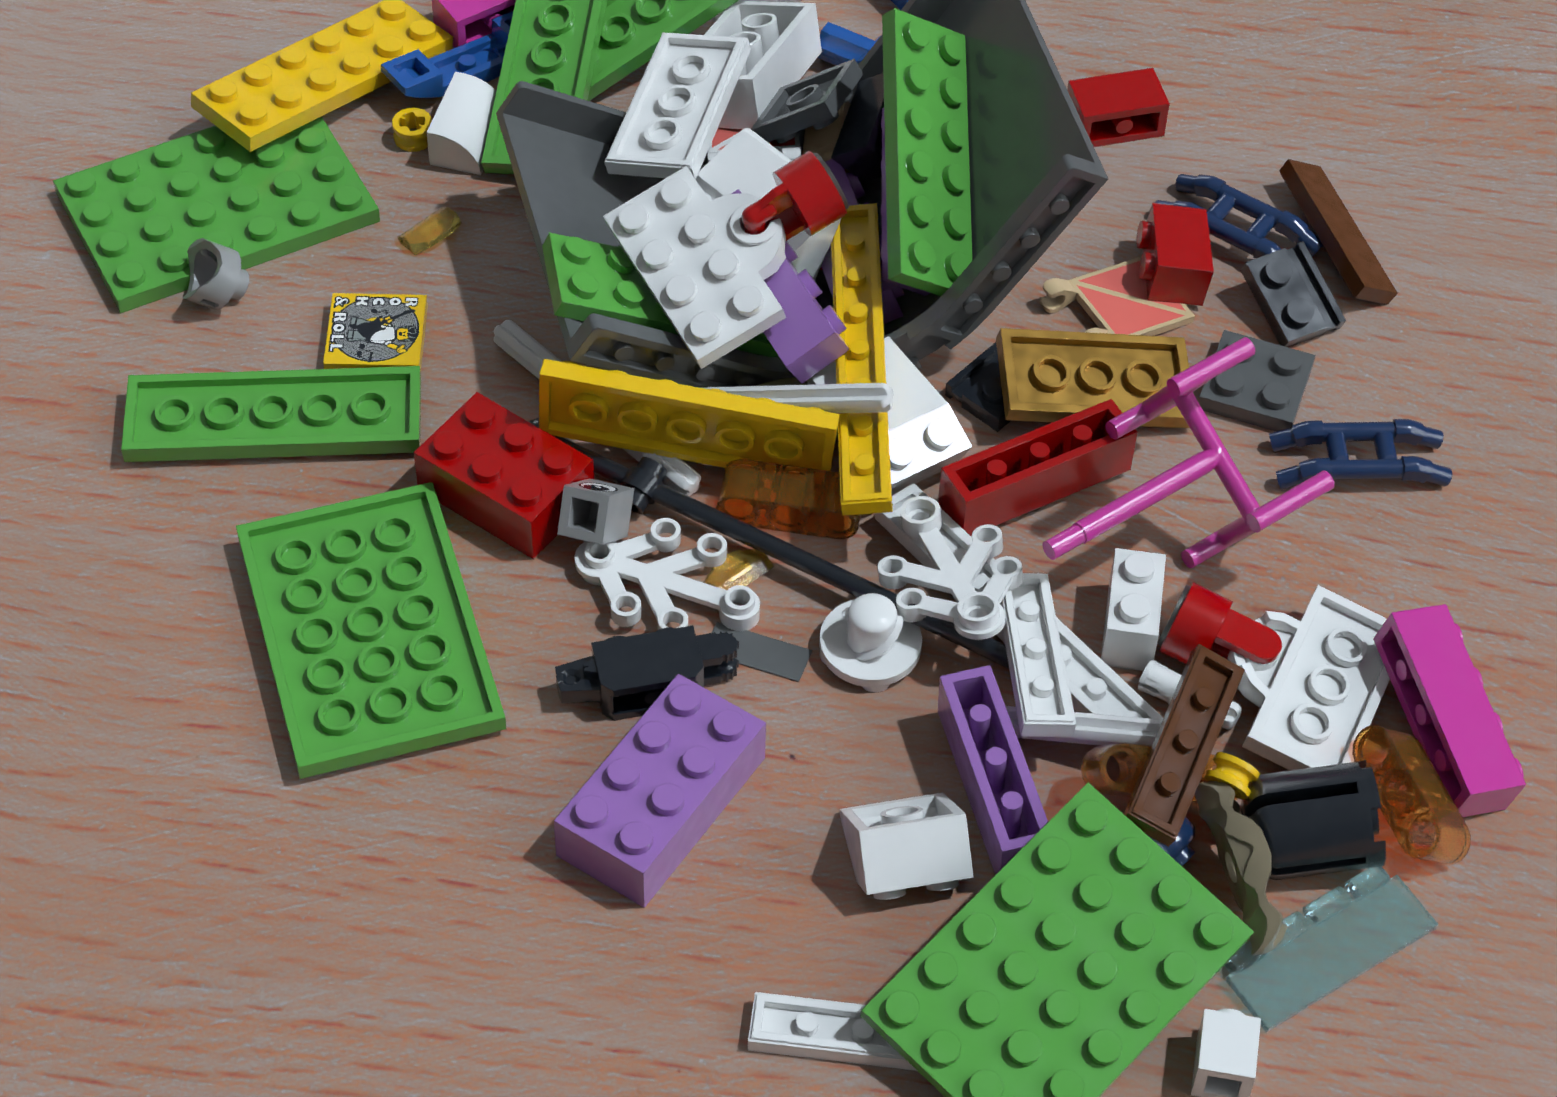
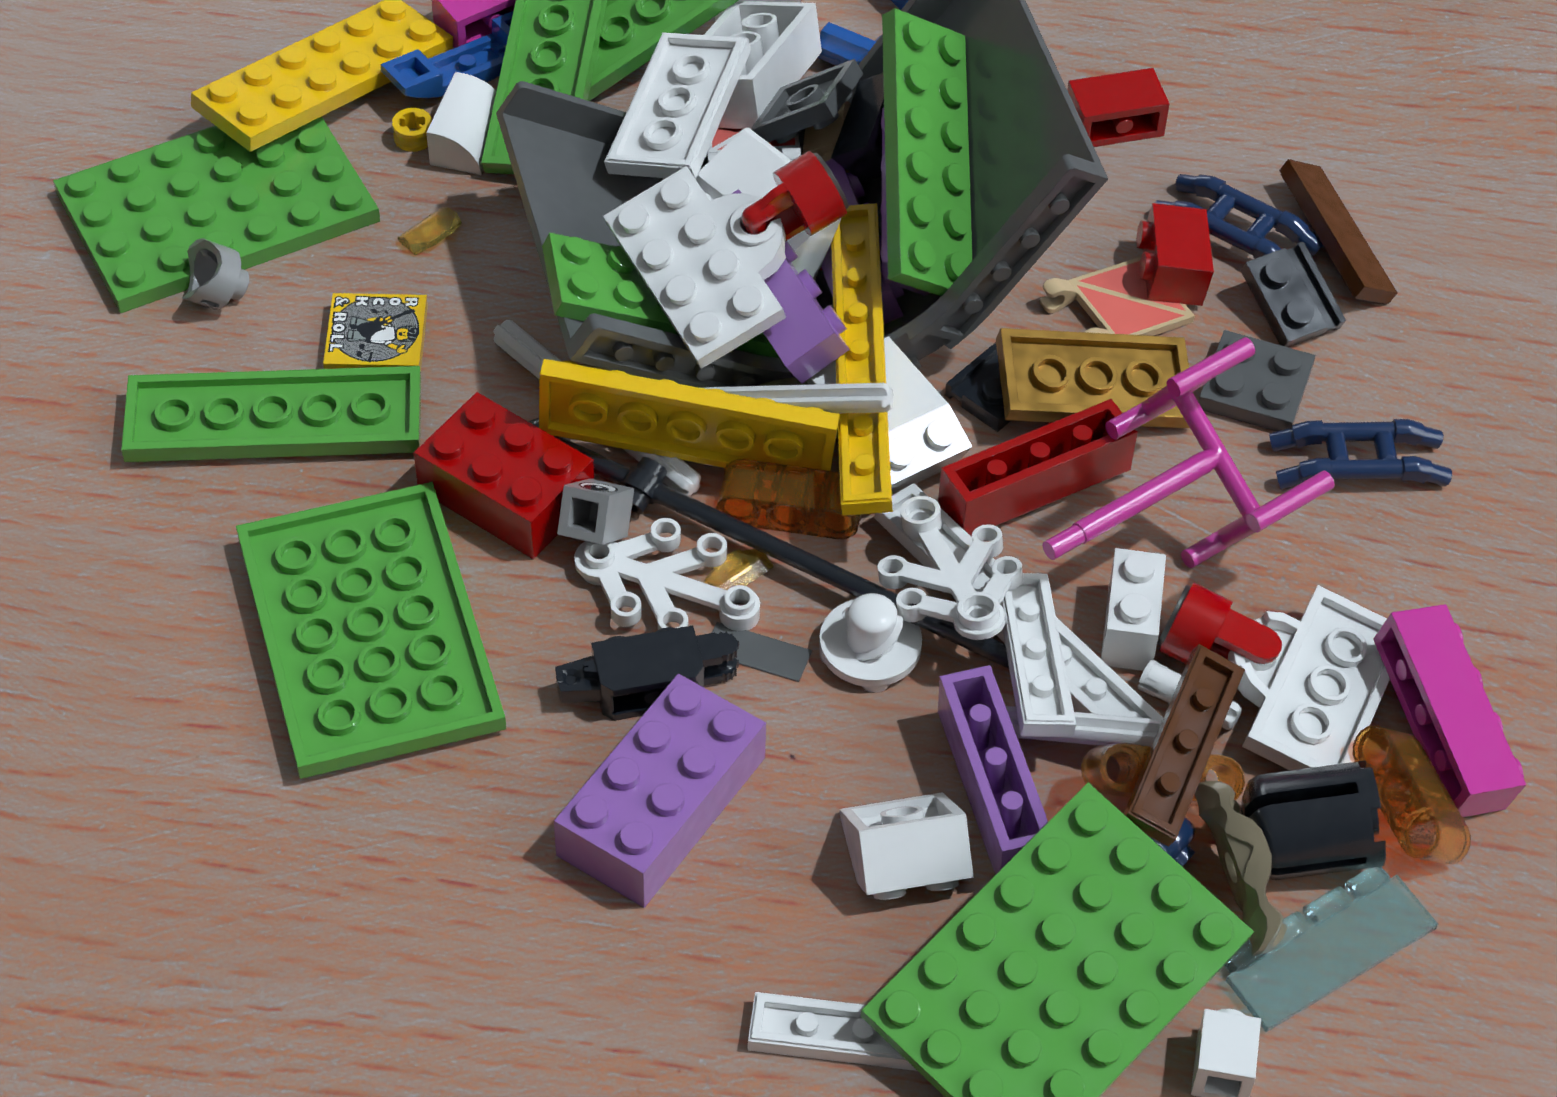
yellow bush [1204,752,1260,800] -> none

